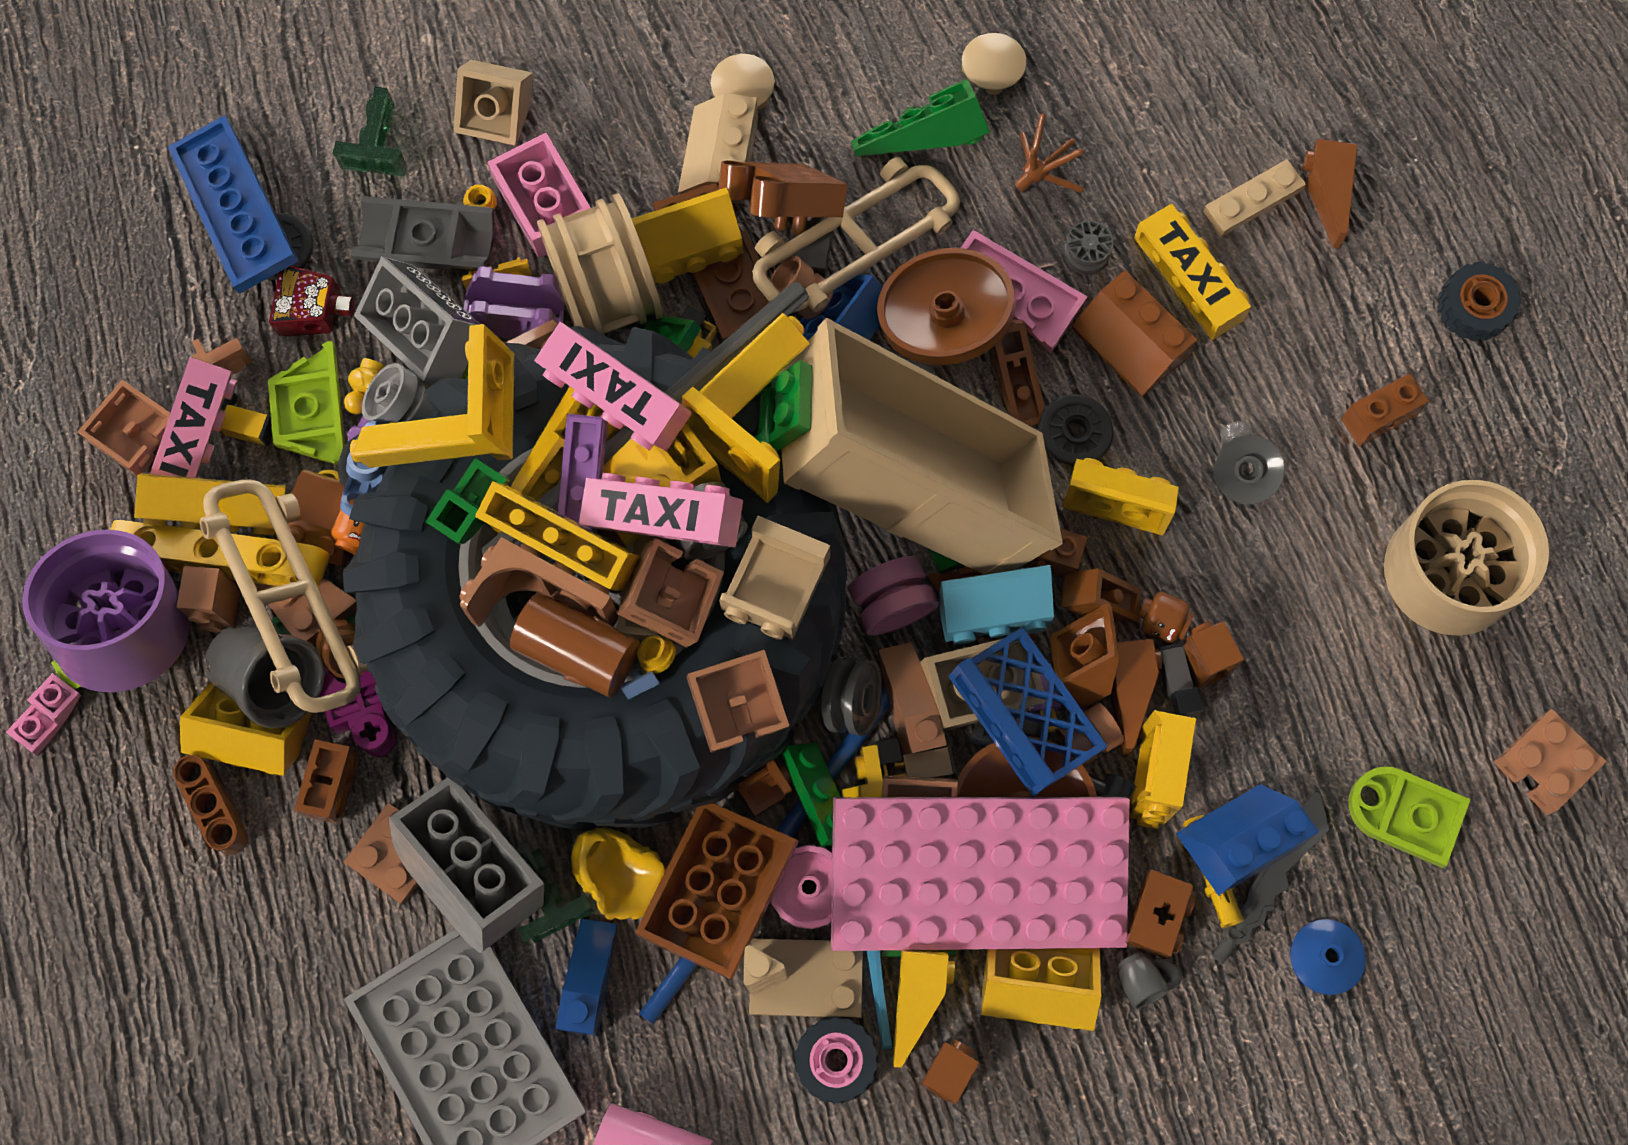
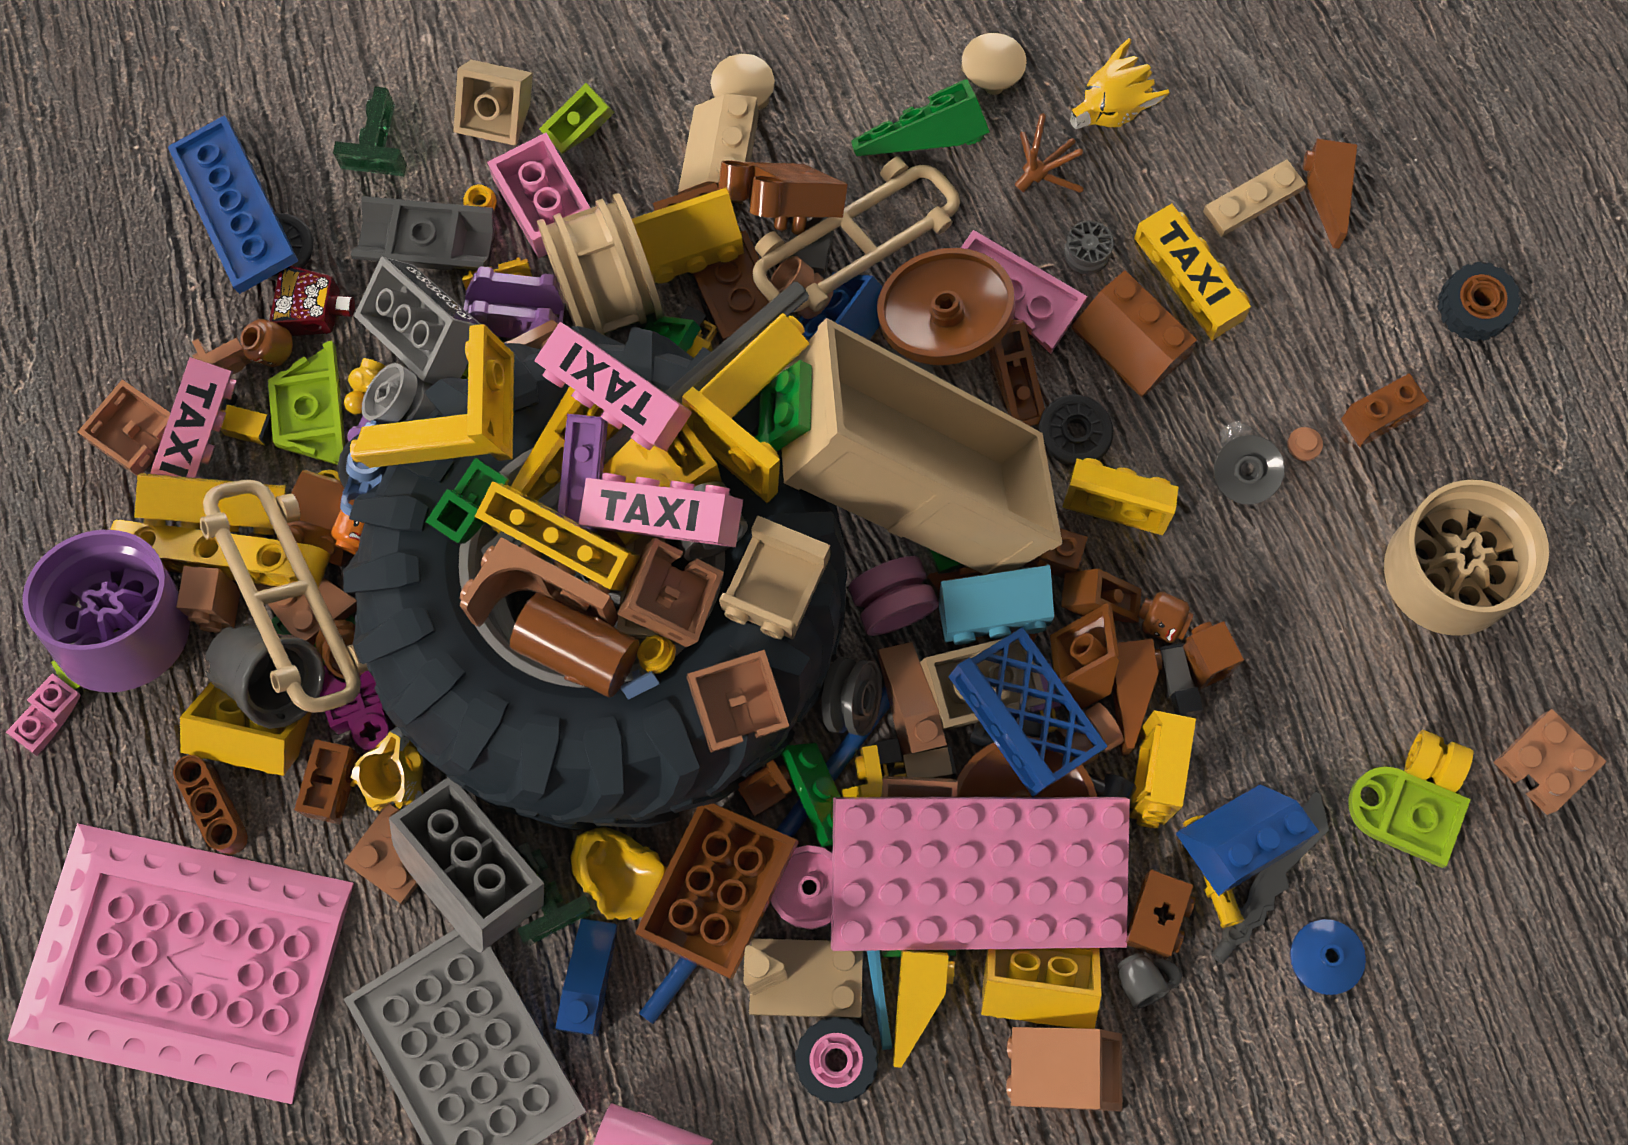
dark orange brick [920,1040,979,1105] -> none
none -> bright pink piece [7,823,354,1104]
none -> dark orange head [240,319,293,367]
none -> yellow piece [350,726,424,812]
none -> lime slope [539,83,615,154]
none -> nougat slope [1006,1027,1122,1112]
none -> yellow piece [1070,38,1170,129]
none -> nougat plate [1287,427,1323,461]
none -> yellow wheel [1404,729,1474,792]

